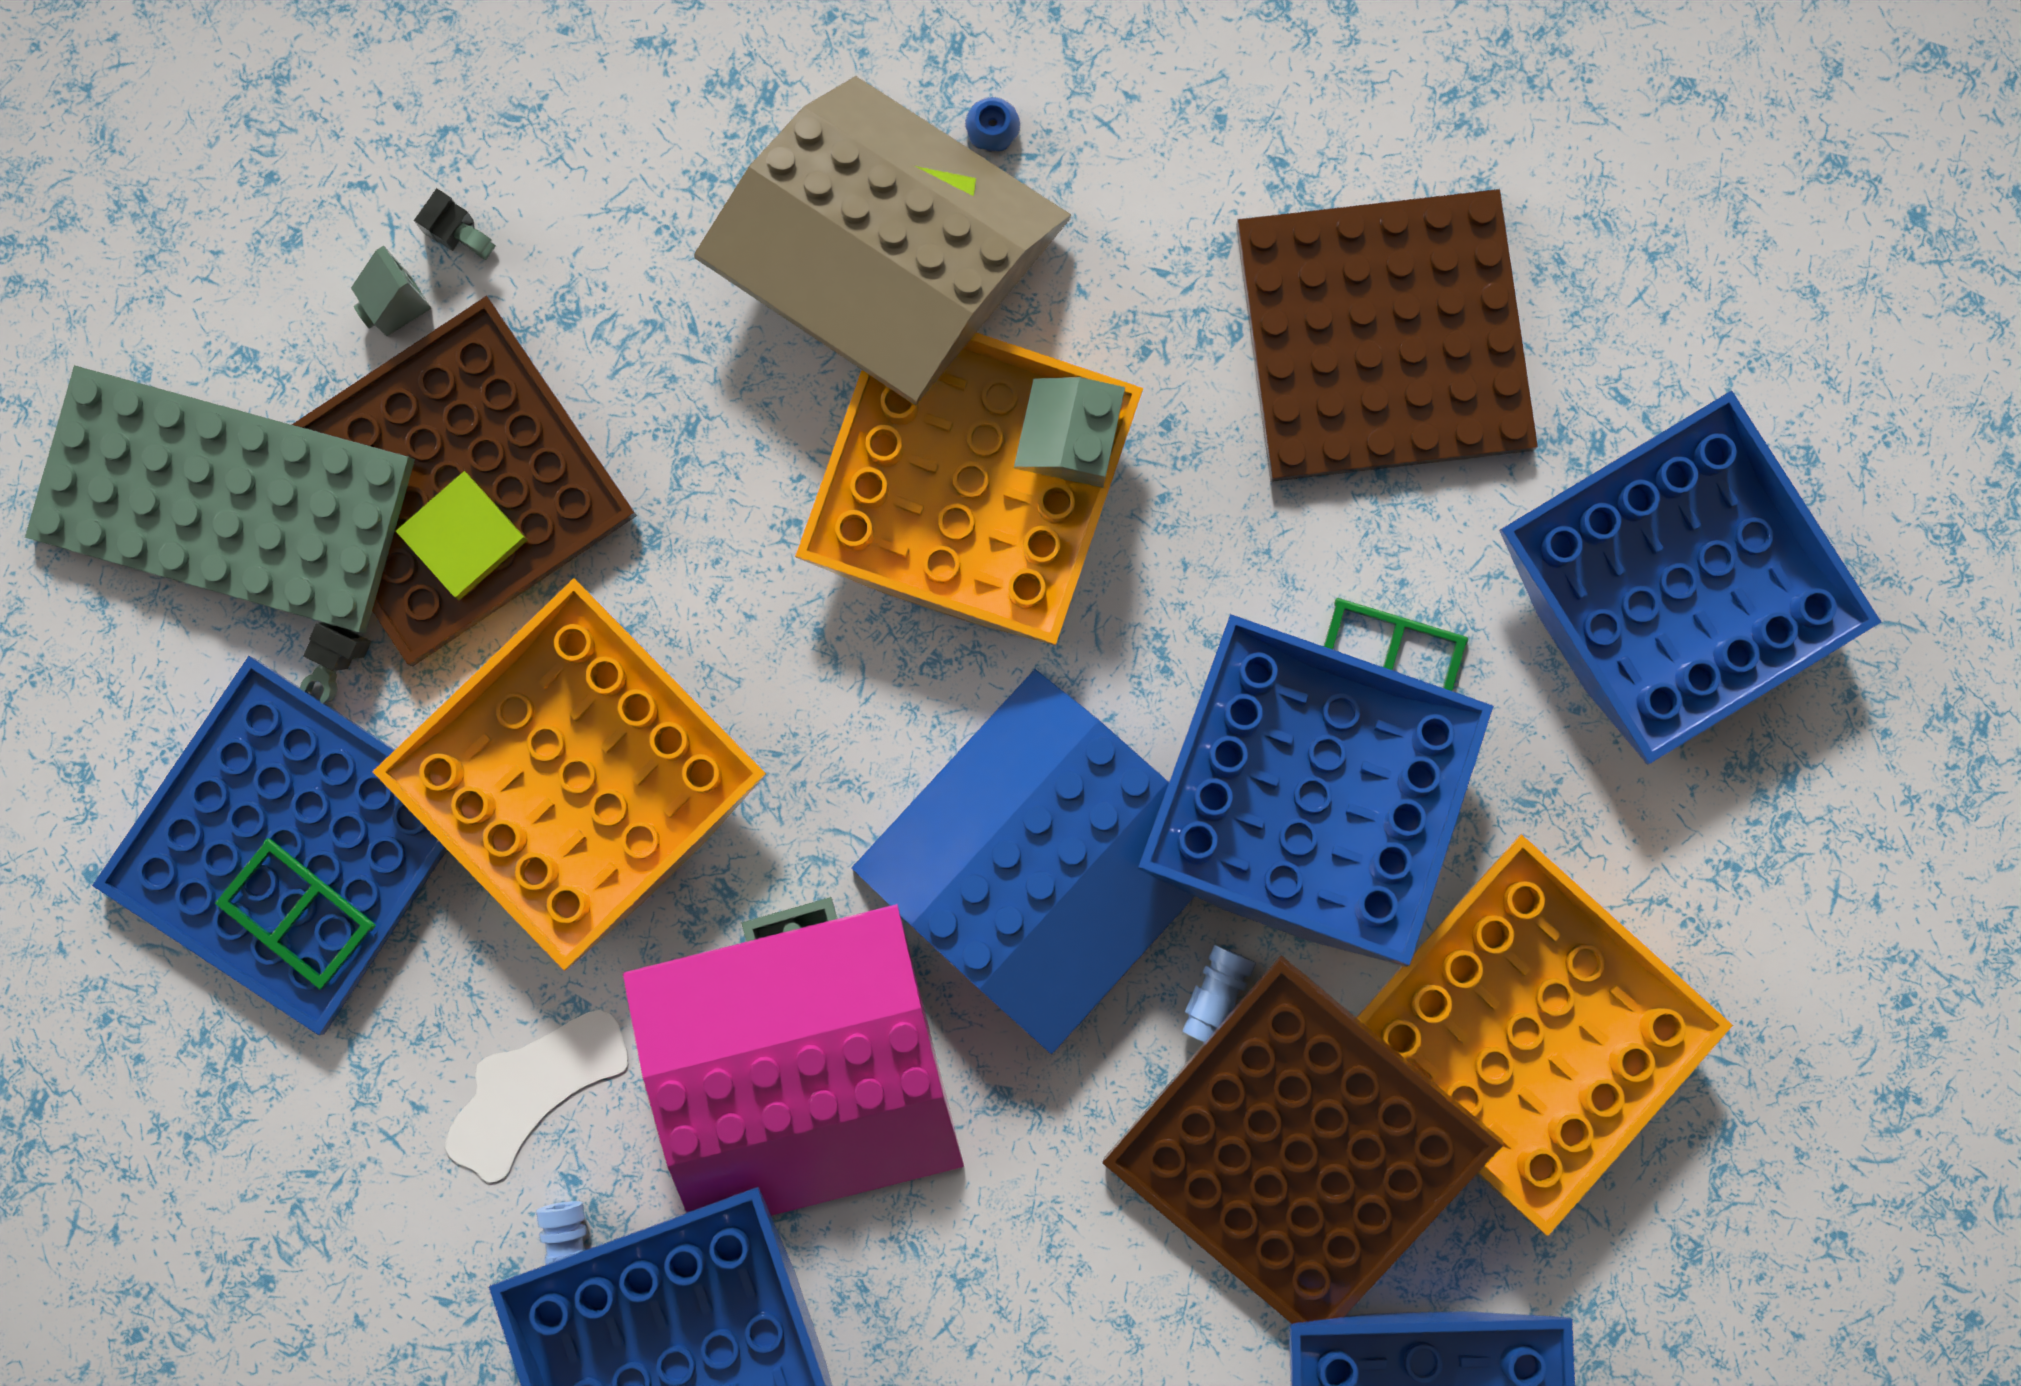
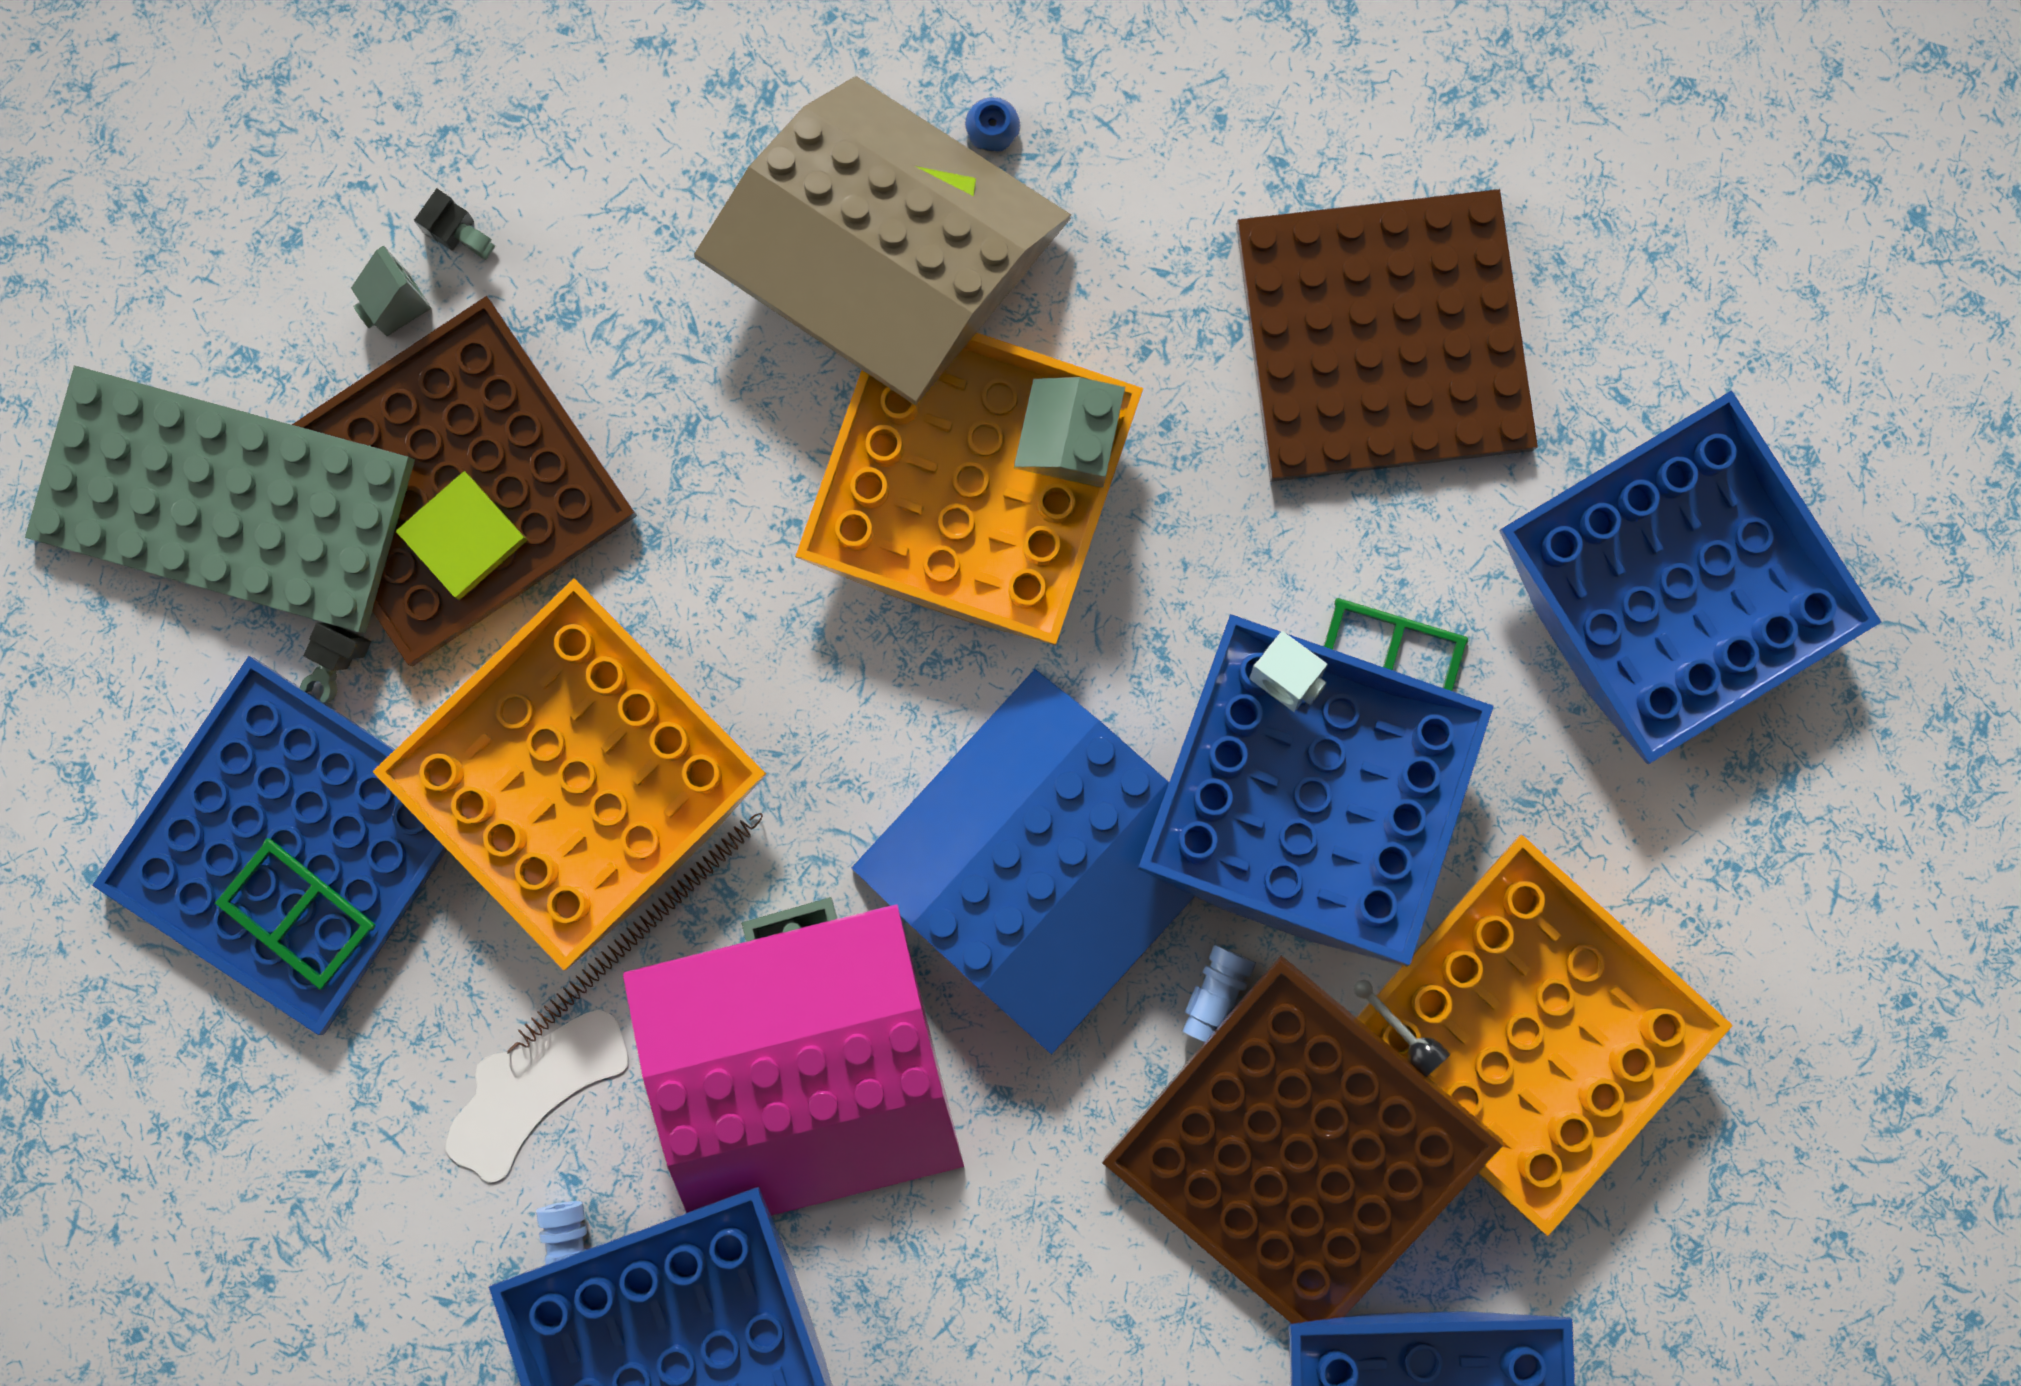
none -> reddish brown piece [507,813,763,1054]
none -> light aqua brick [1250,631,1327,712]
none -> hinge [1354,980,1450,1078]

